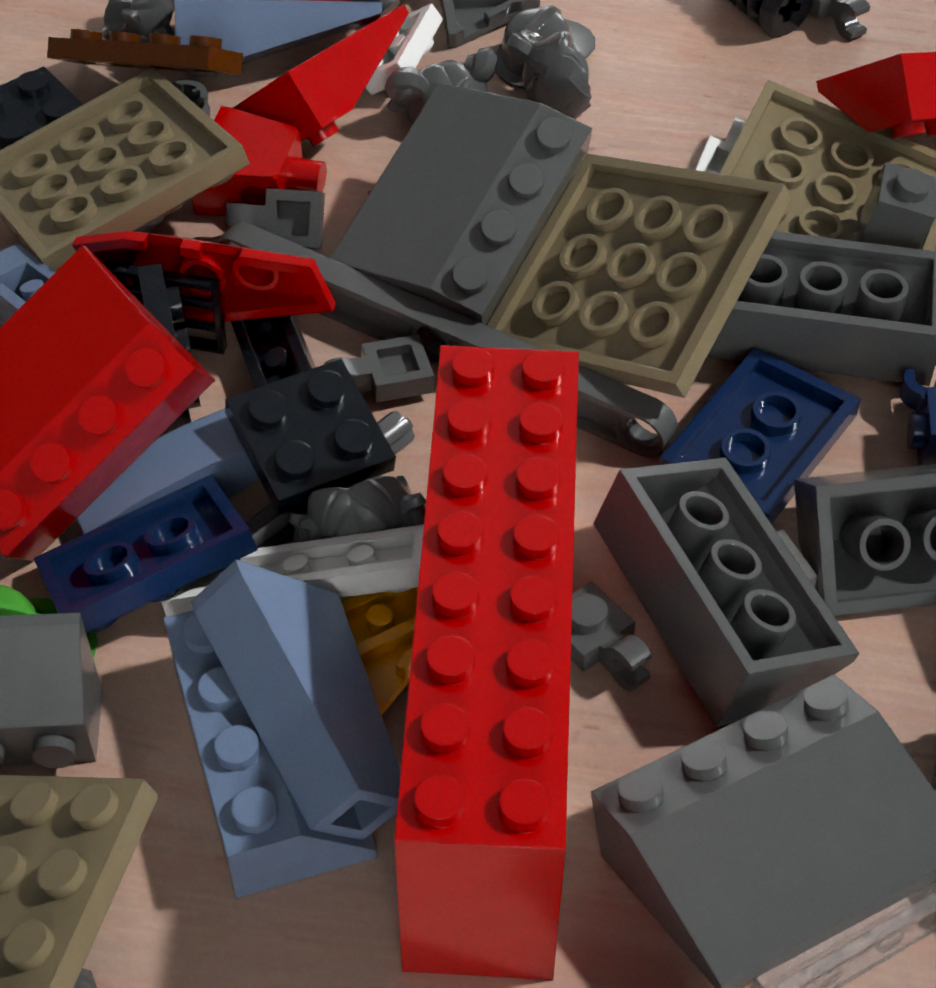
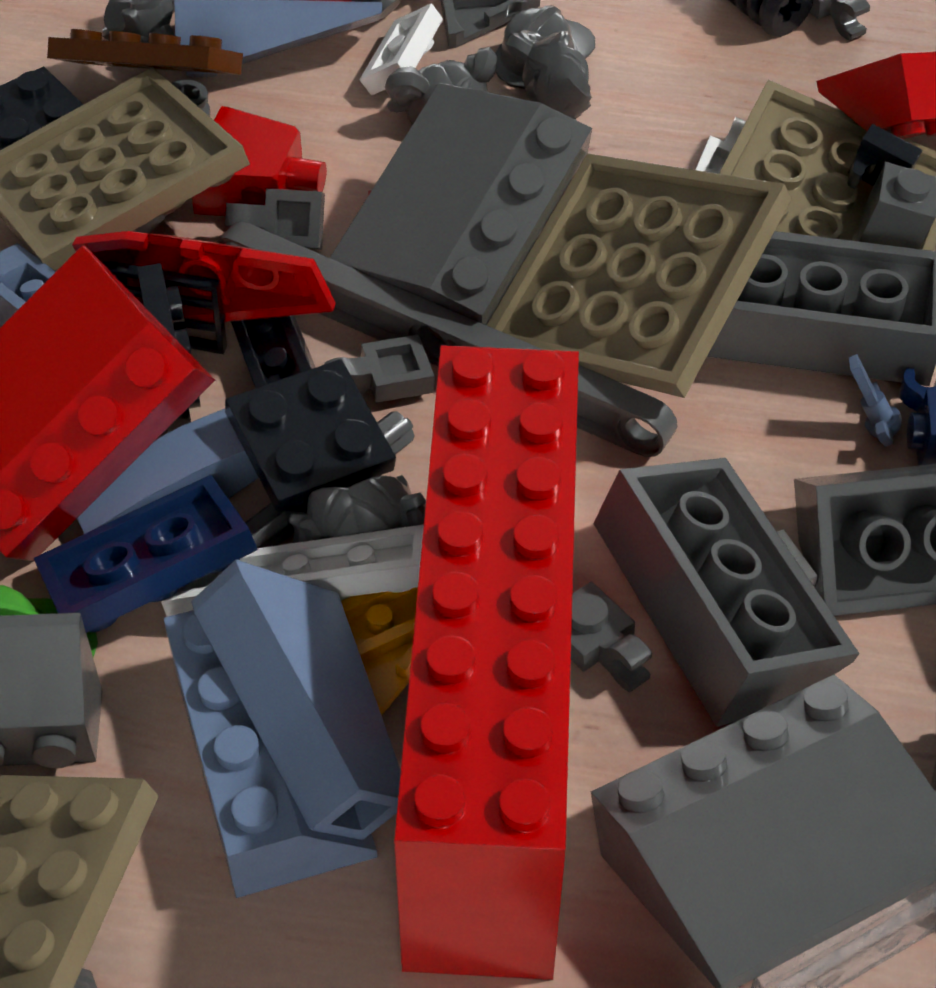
red wedge [233,4,409,147] -> none
dark blue plate [659,347,861,524] -> none
none -> black tile [847,124,923,190]
none -> sand blue piece [849,354,902,447]

